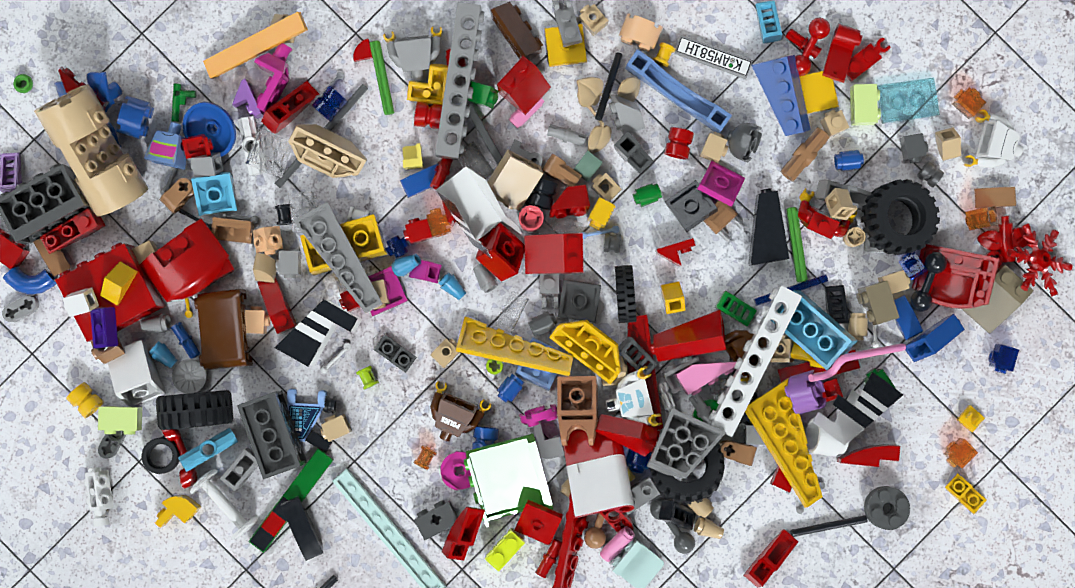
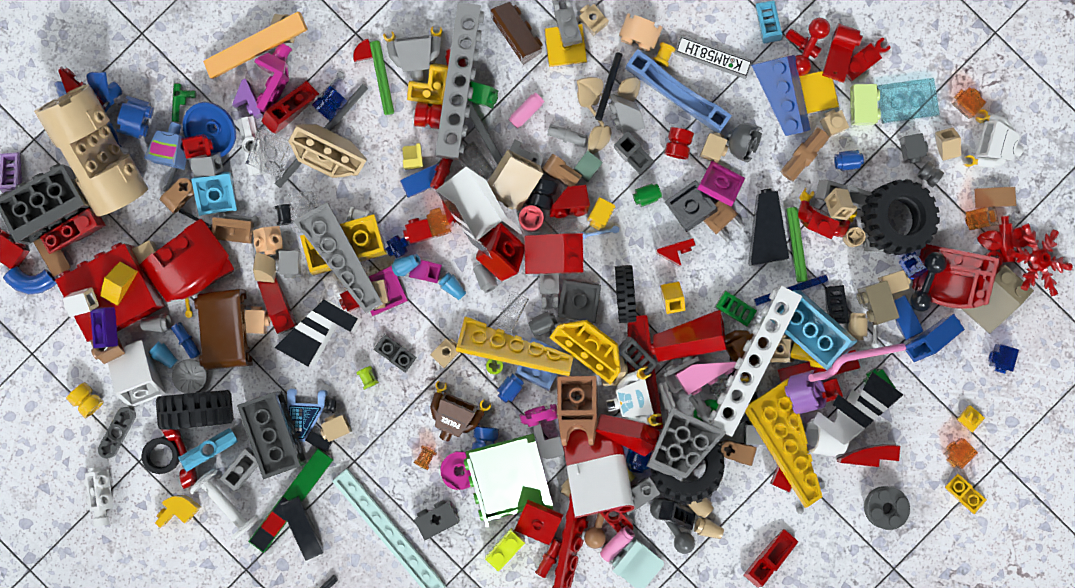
light grey beam [2,296,39,322] -> none
bright green plate [13,74,33,93] -> none
yellowish green brick [98,406,142,435] -> none
white hinge [320,343,351,374] -> none
red slope [442,507,485,561] -> none
red slope [497,56,551,115] -> none
tan brick [591,173,622,202] -> none
dark grey wheel [604,233,621,253] -> none
black bar [790,515,868,537] -> none

